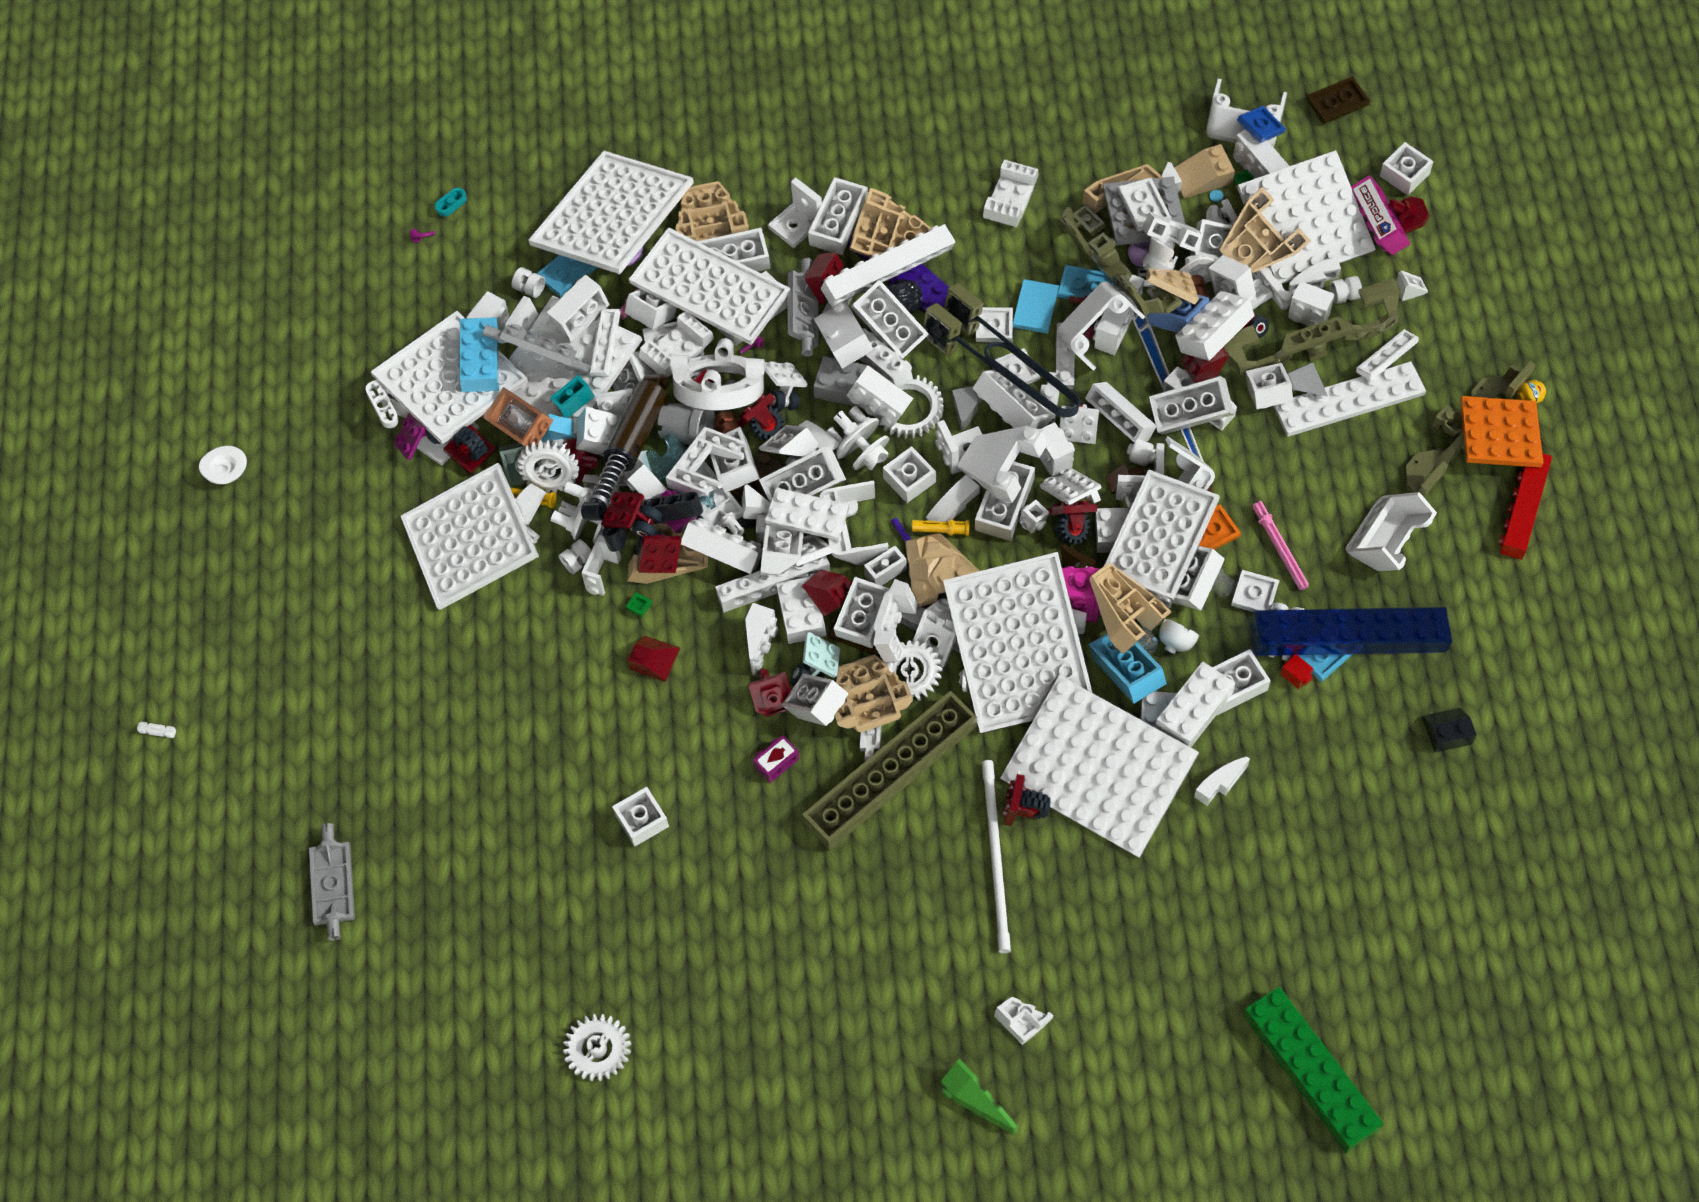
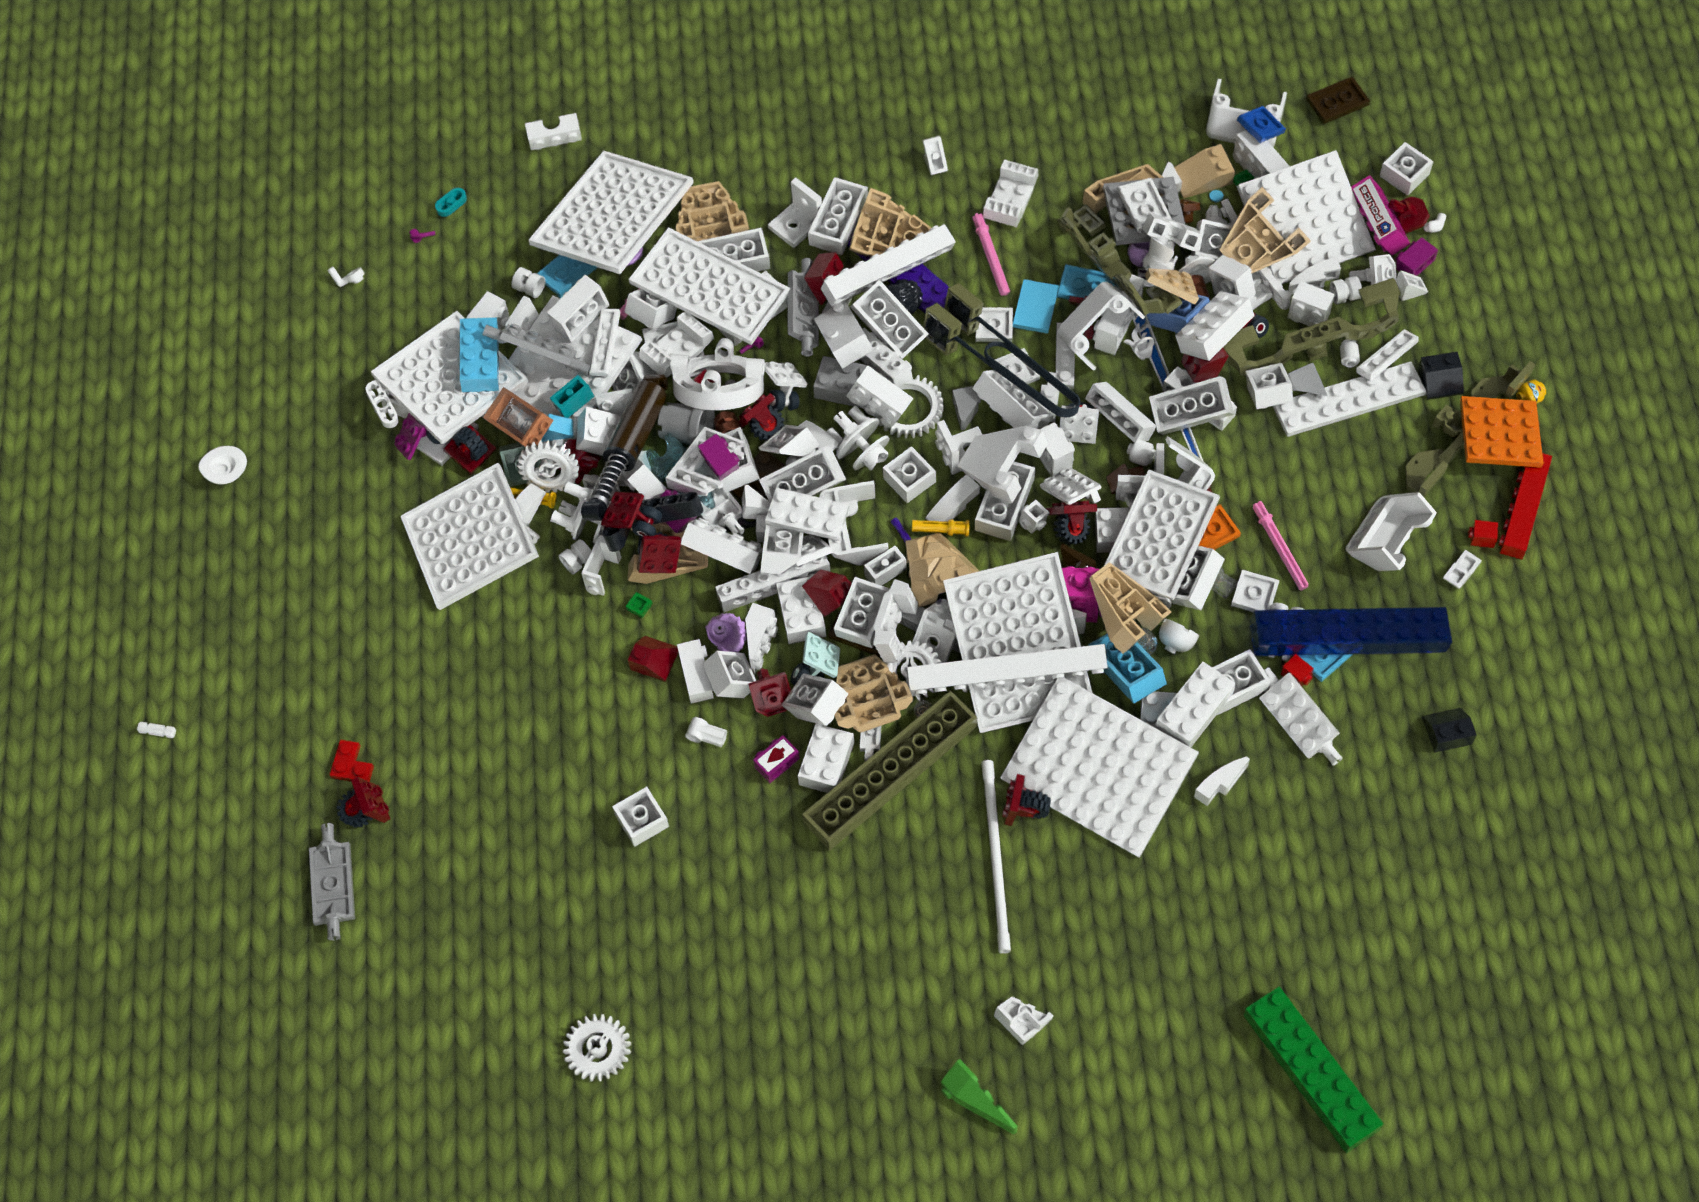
none -> white plate [327,267,365,287]
none -> red plate [330,740,374,782]
none -> dark red plate [337,777,390,828]
none -> white arch [525,113,582,150]
none -> white brick [677,639,714,704]
none -> white piece [685,717,727,747]
none -> magenta brick [698,433,740,481]
none -> white brick [703,651,756,698]
none -> lavender piece [705,613,747,652]
none -> white brick [798,723,854,793]
none -> white brick [907,644,1108,694]
none -> clear tile [914,700,933,718]
none -> white slope [922,136,948,175]
none -> bright pink axle [972,213,1010,296]
none -> white piece [1124,323,1154,360]
none -> reddish brown slope [1180,199,1200,223]
none -> white plate [1259,668,1343,766]
none -> white brick [1340,340,1360,368]
none -> white piece [1349,254,1397,285]
none -> magenta brick [1396,237,1438,276]
none -> black slope [1418,352,1464,400]
none -> white arm [1424,213,1446,233]
none -> white slope [1443,550,1482,589]
none -> red brick [1468,520,1498,548]

